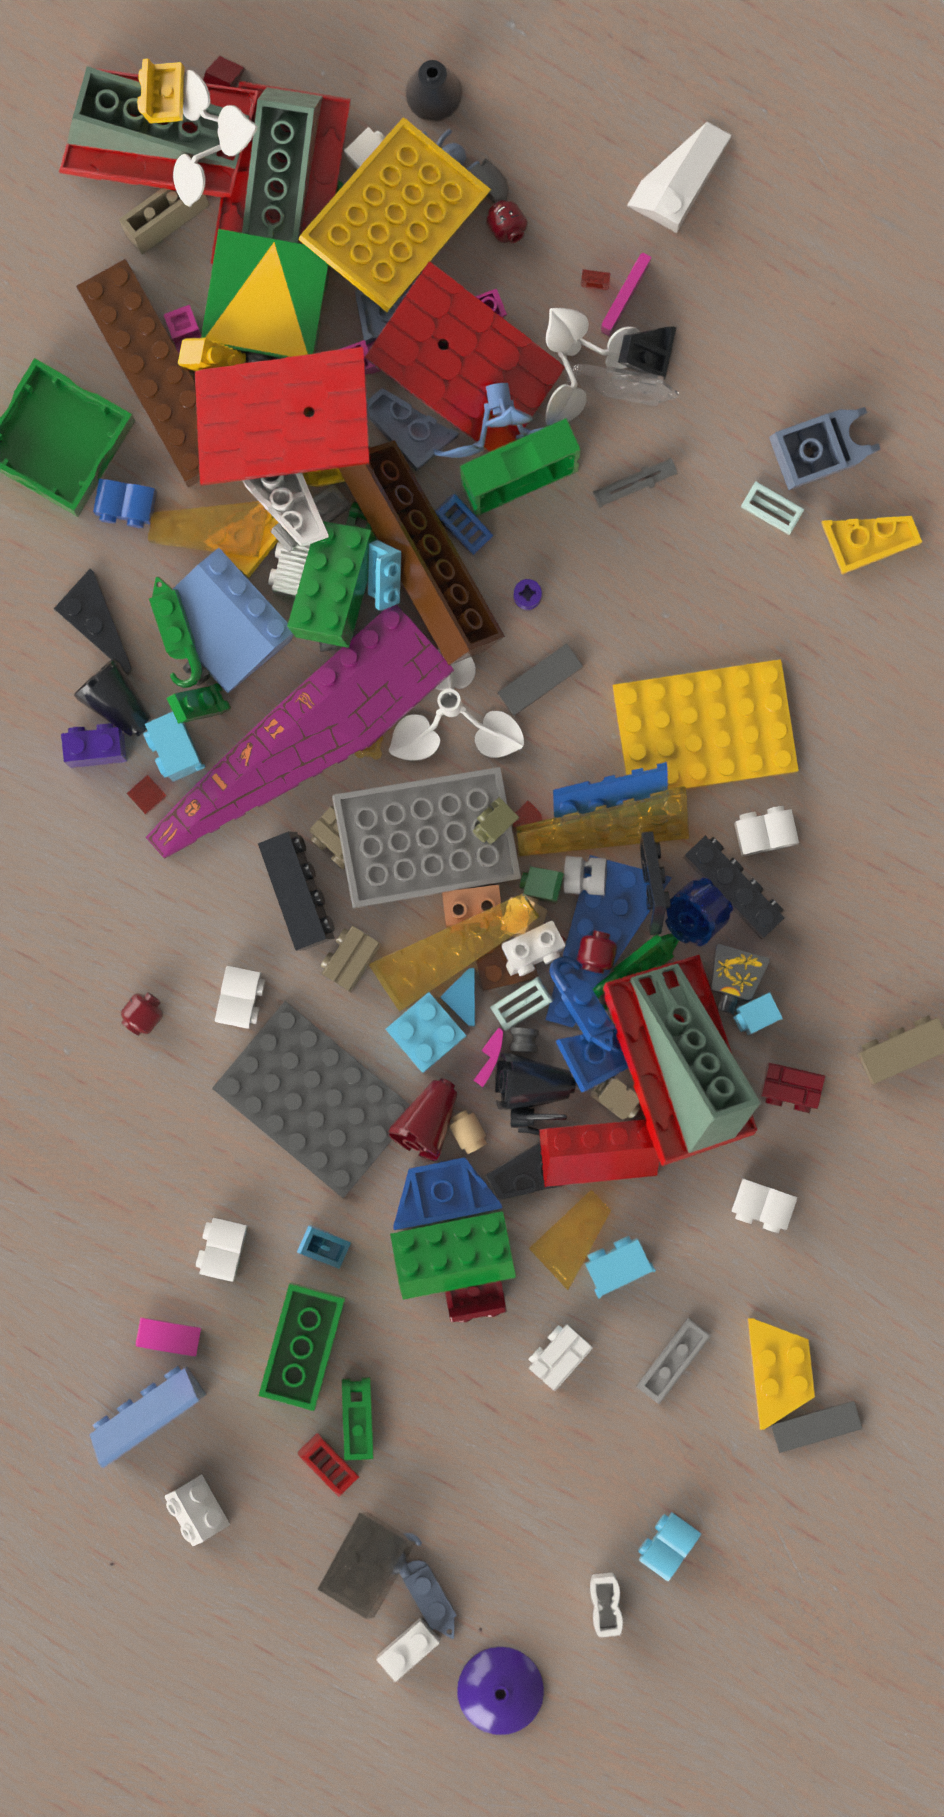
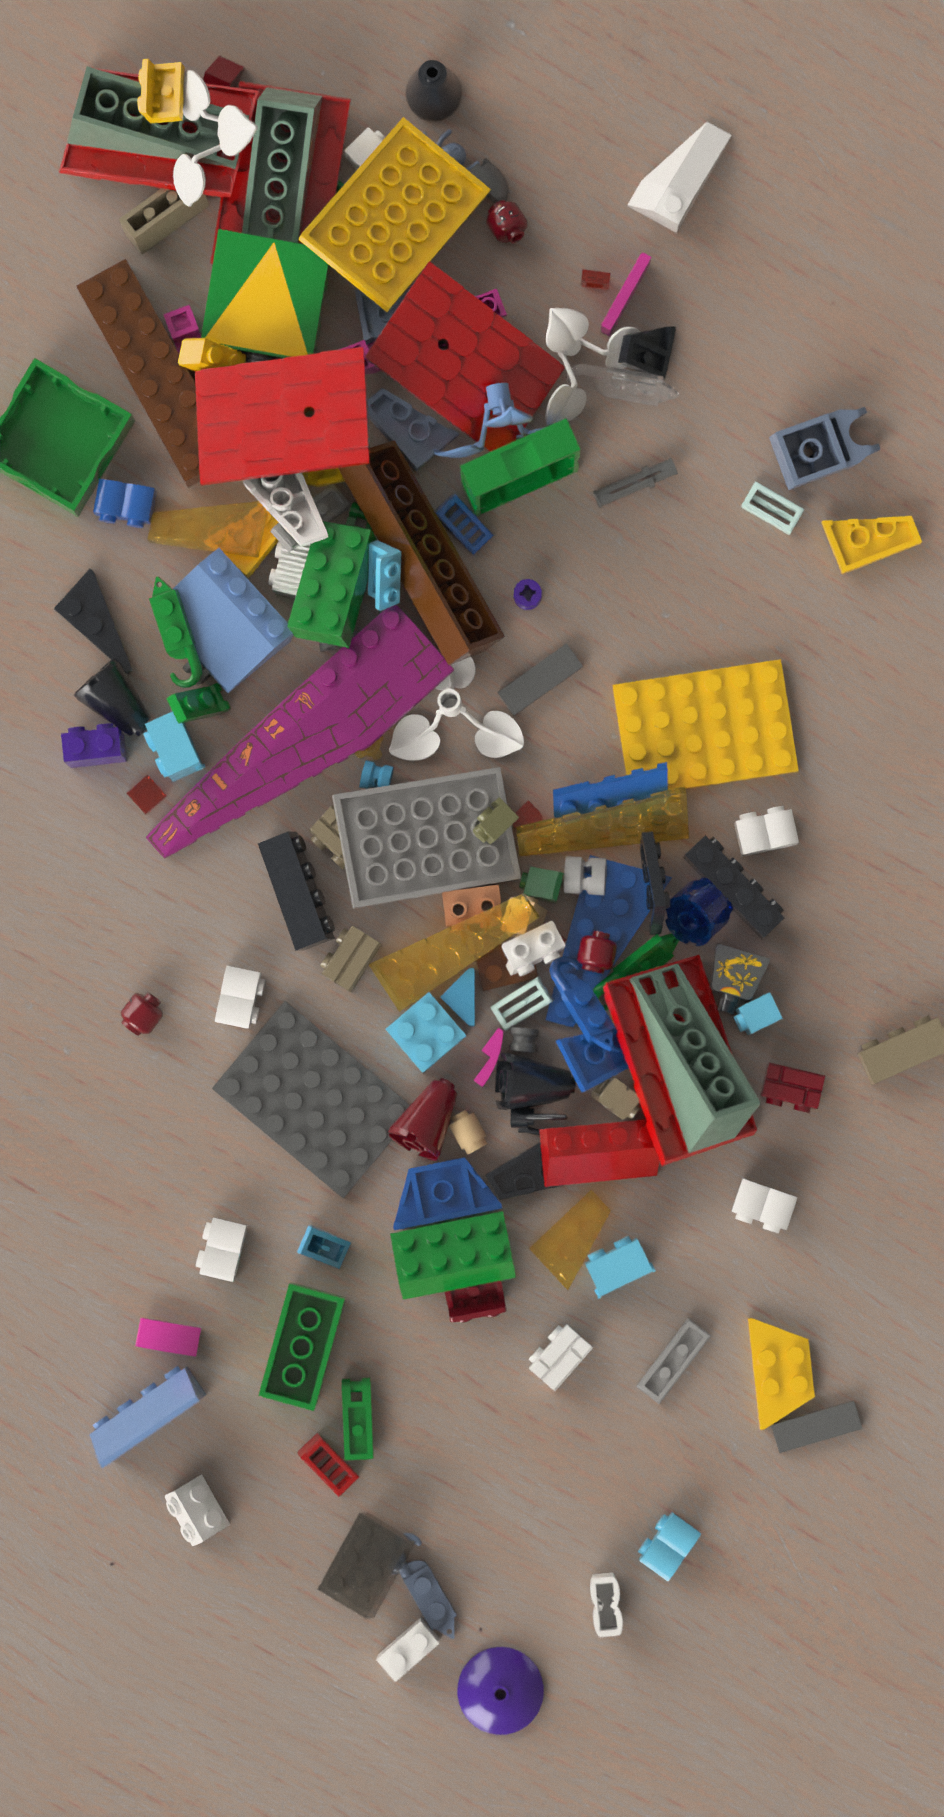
none -> dark azure wheel [359,760,394,789]

